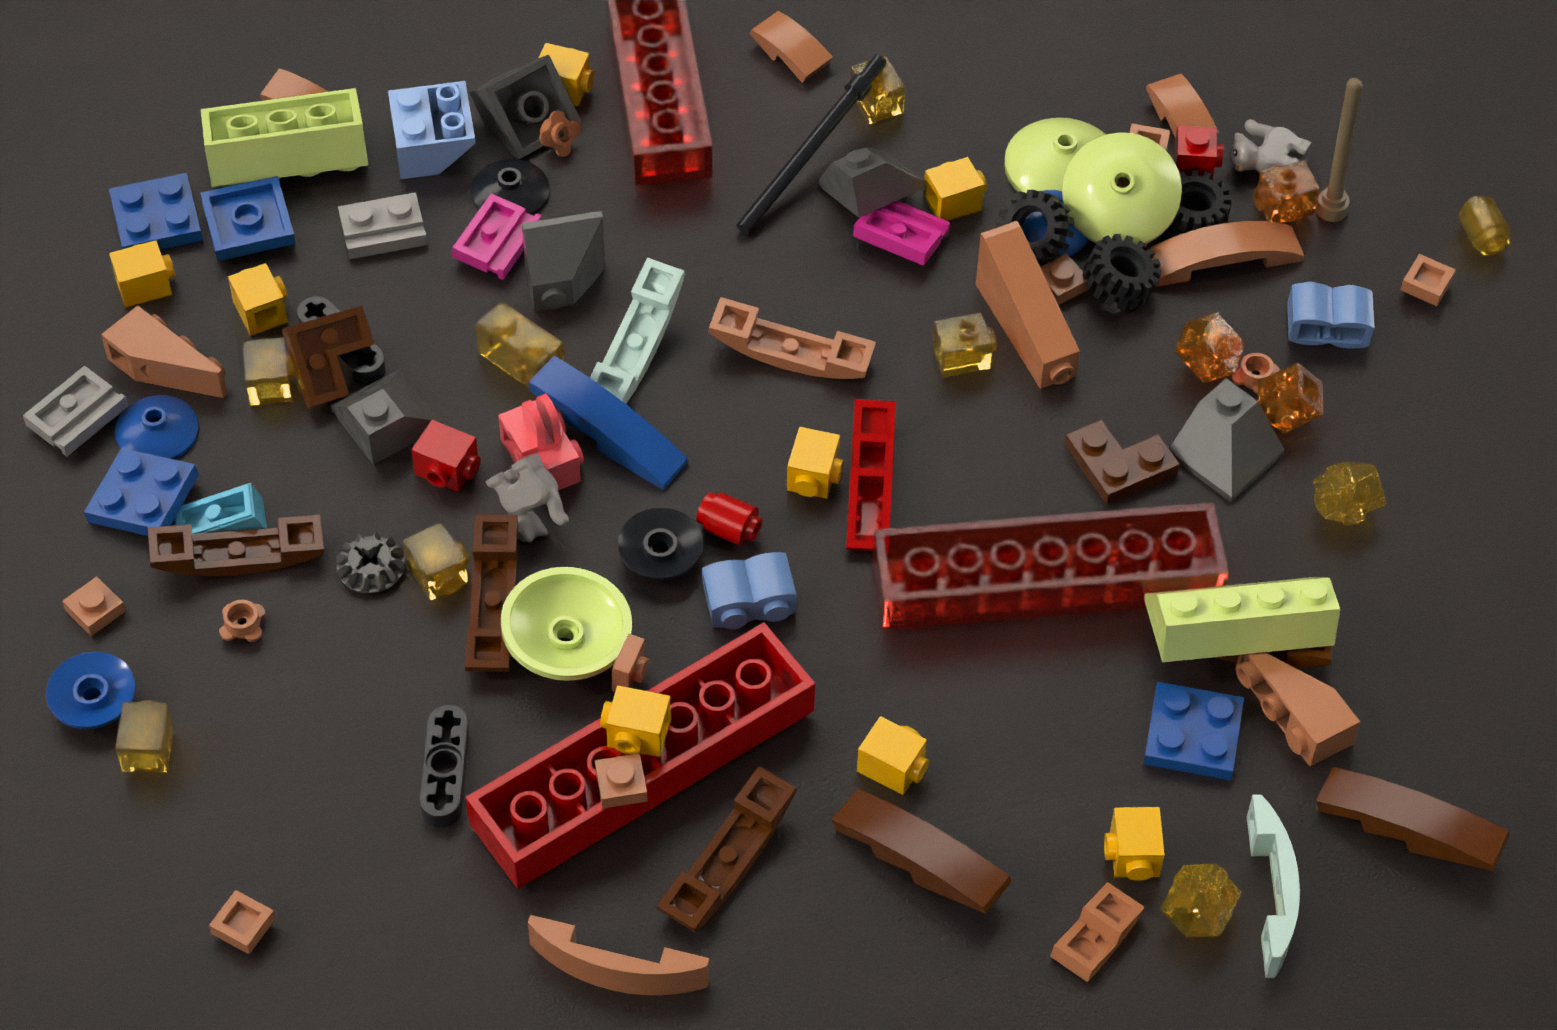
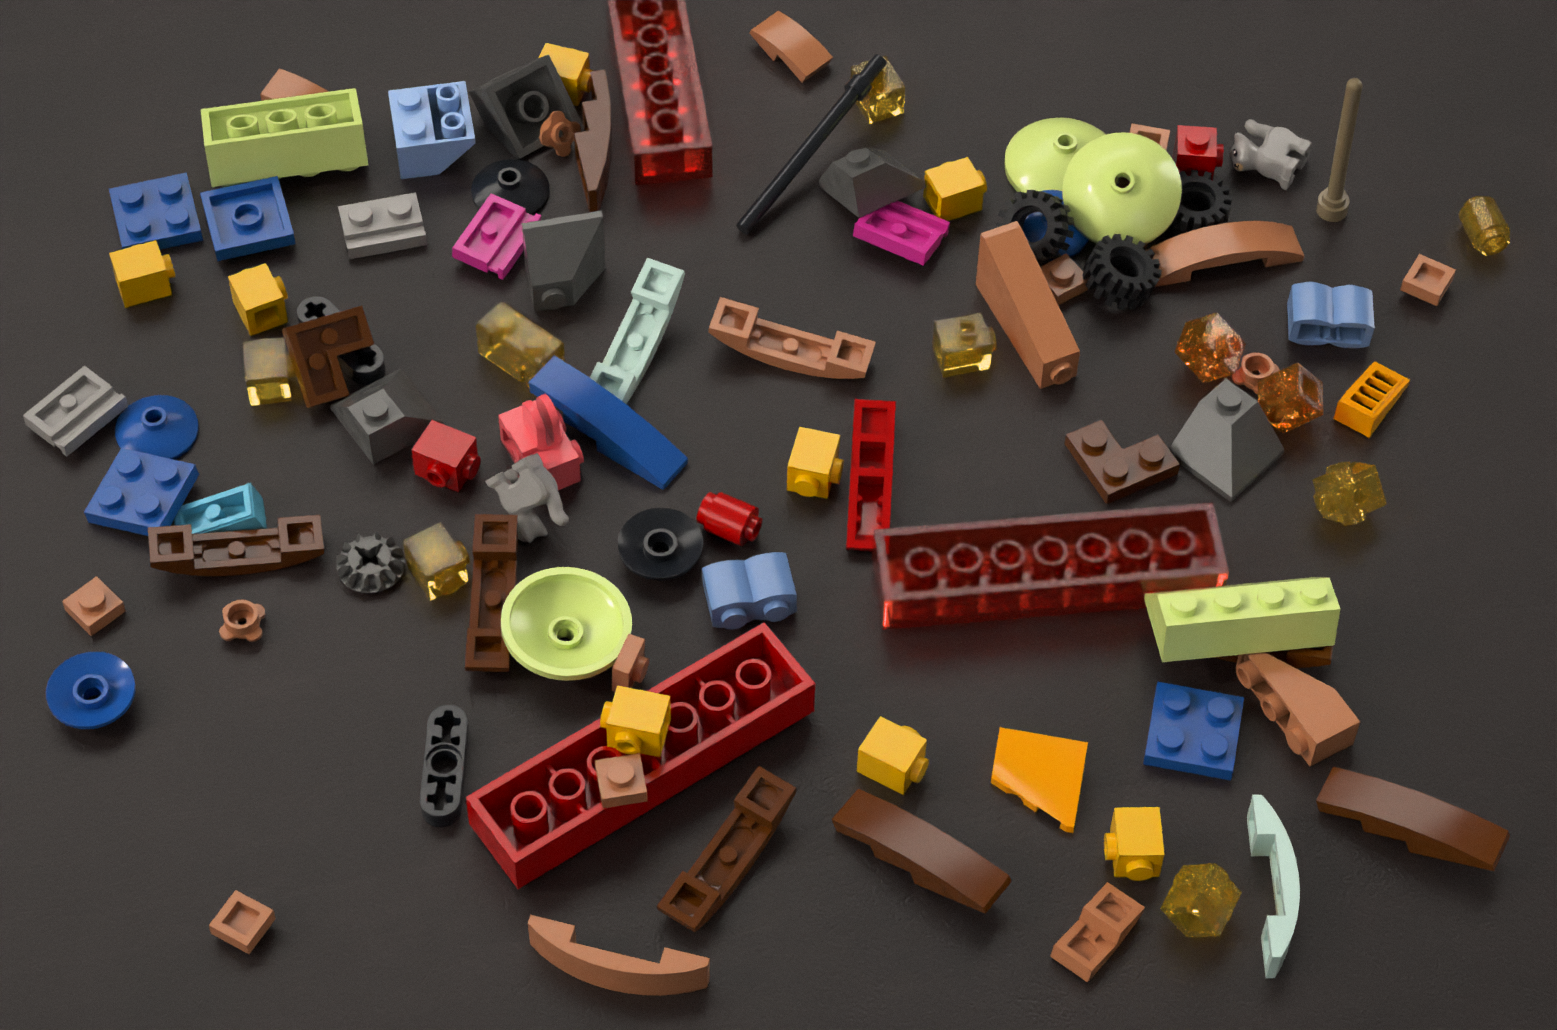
nougat slope [101,305,228,398] -> none
clear yellow brick [115,700,174,772] -> none
nougat slope [1146,74,1219,138] -> none
clear orange brick [1254,160,1320,223] -> none
none -> slope [574,69,612,212]
none -> light orange slope [991,727,1088,833]
none -> light orange slope [1333,361,1410,438]

